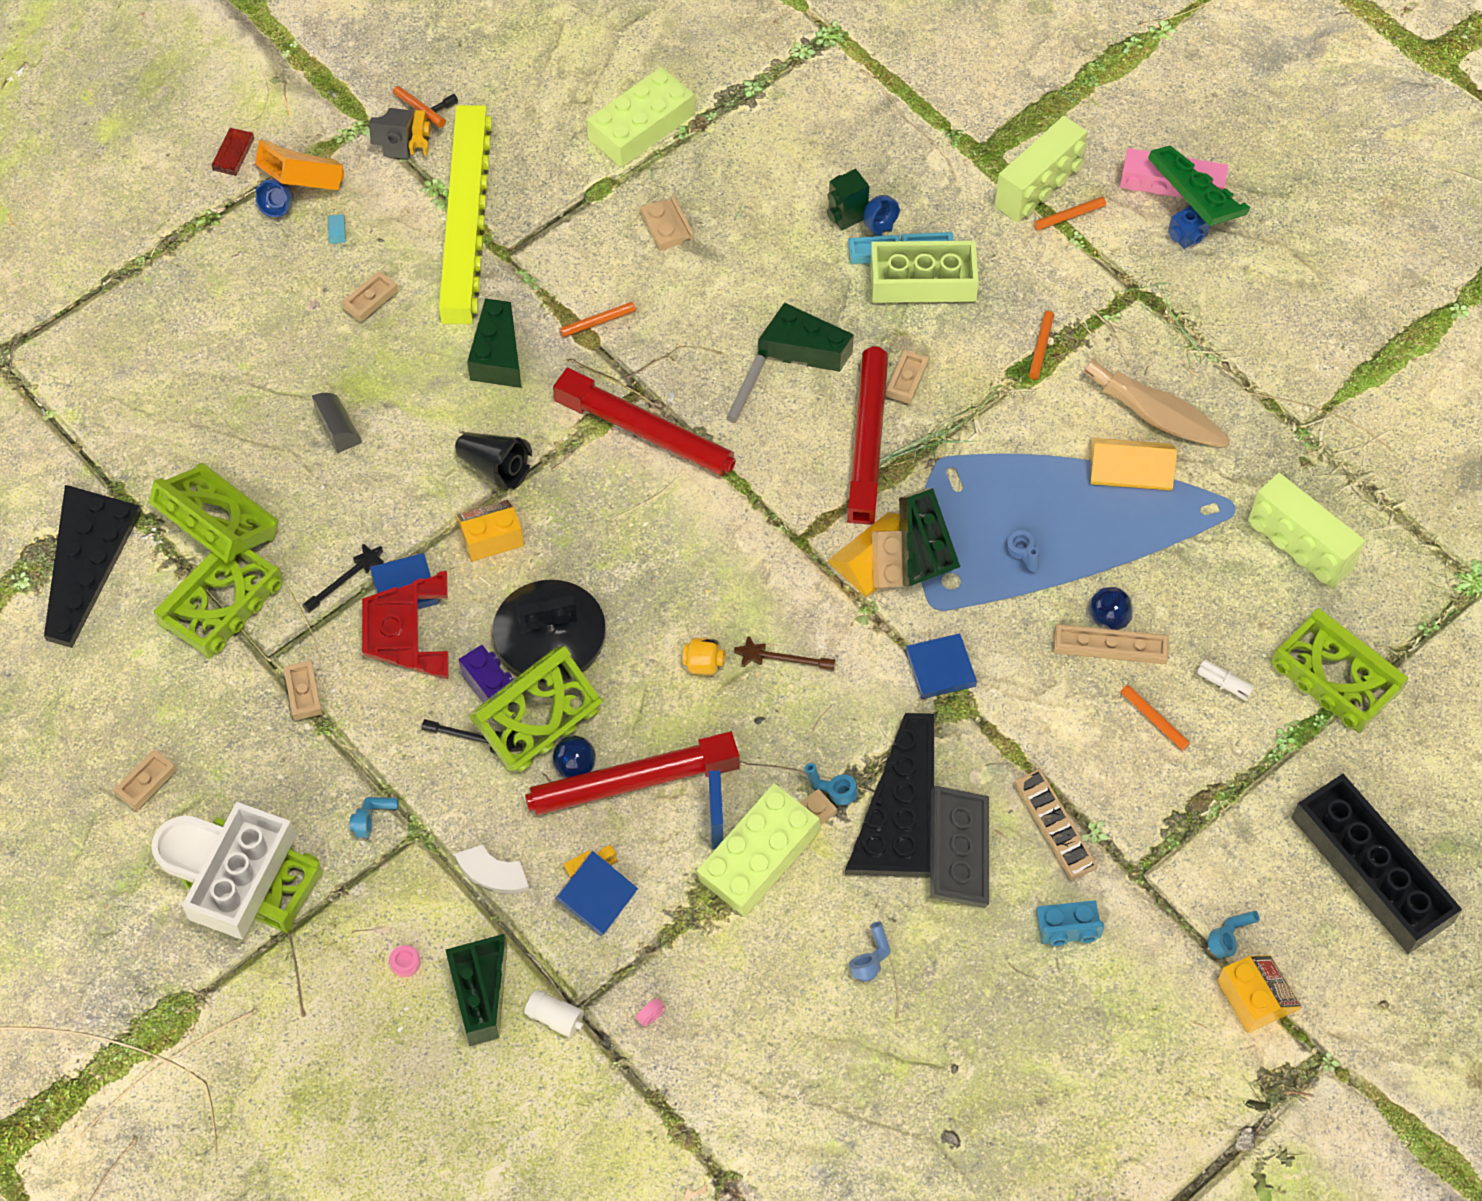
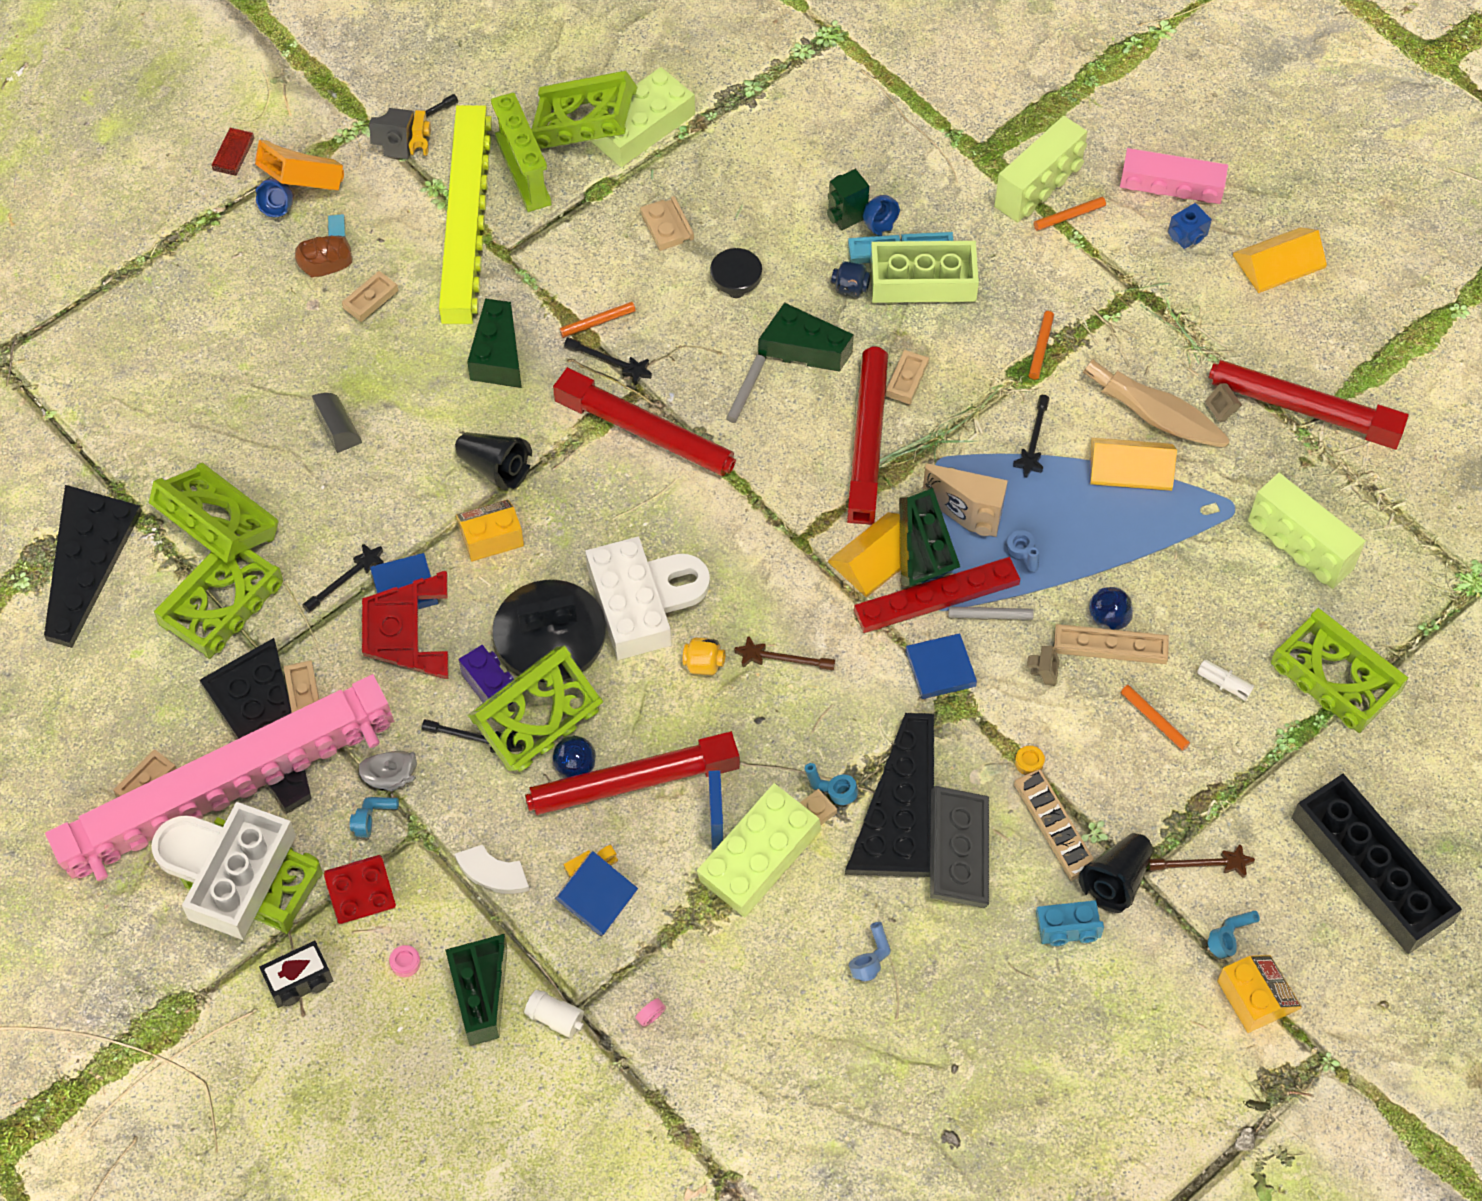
orange bar [393,86,446,128] -> none
tan plate [872,531,903,588] -> none
green wing [1148,145,1251,226] -> none
none -> bright pink brick [45,674,395,881]
none -> black wing [199,638,312,813]
none -> brick [259,940,334,1008]
none -> dark orange piece [295,235,353,278]
none -> red bracket [323,855,396,924]
none -> light grey hat [359,751,417,791]
none -> lime fence [491,92,552,212]
none -> lime fence [531,71,638,149]
none -> black piece [564,337,652,385]
none -> white brick [585,536,710,660]
none -> black tile [710,248,762,299]
none -> dark blue head [831,261,871,298]
none -> red plate [854,557,1020,633]
none -> tan slope [923,463,1008,537]
none -> light grey bar [948,607,1033,620]
none -> black piece [1013,394,1050,478]
none -> yellow tile [1015,745,1045,775]
none -> dark tan tile [1027,646,1060,685]
none -> black cone [1079,833,1153,913]
none -> reddish brown piece [1148,844,1255,878]
none -> dark tan tile [1205,383,1242,422]
none -> red brick [1208,359,1409,450]
none -> yellow slope [1233,227,1327,293]

